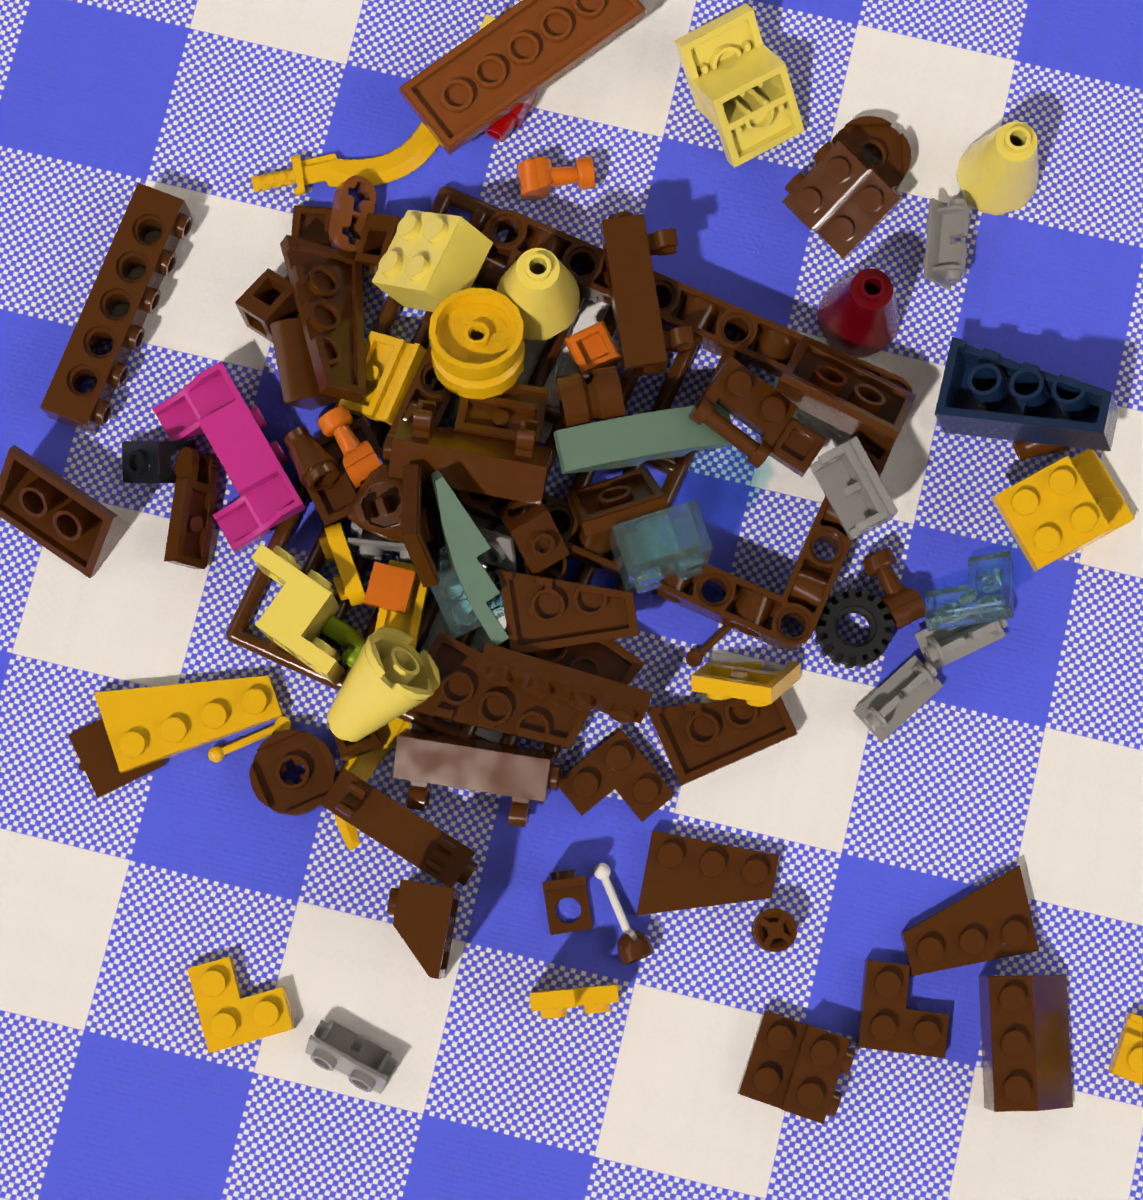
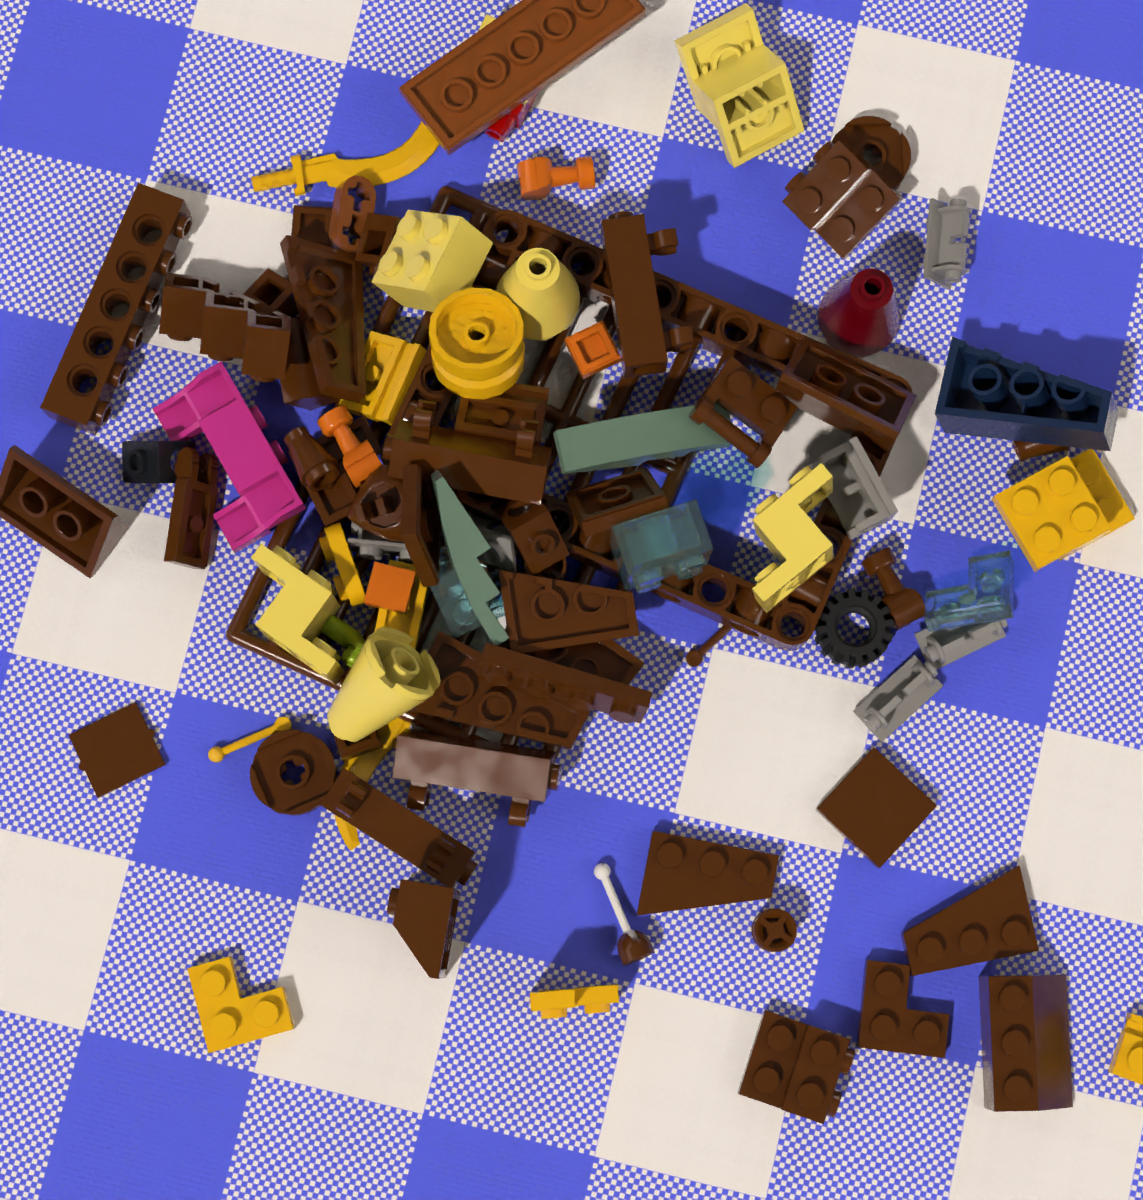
yellow wing [94,675,284,773] -> none
light grey hinge [305,1020,398,1094] -> none
reddish brown bracket [542,869,592,935] -> none
reddish brown wheel [555,365,626,429] -> none
reddish brown plate [558,729,675,823] -> none
reddish brown wing [647,696,798,787] -> none
yellow wing [691,661,801,707] -> none
reddish brown tile [769,417,827,477] -> none
light yellow cone [956,121,1039,216] -> none
none -> reddish brown brick [159,272,291,382]
none -> light yellow bracket [752,463,833,613]
none -> reddish brown tile [815,747,937,869]

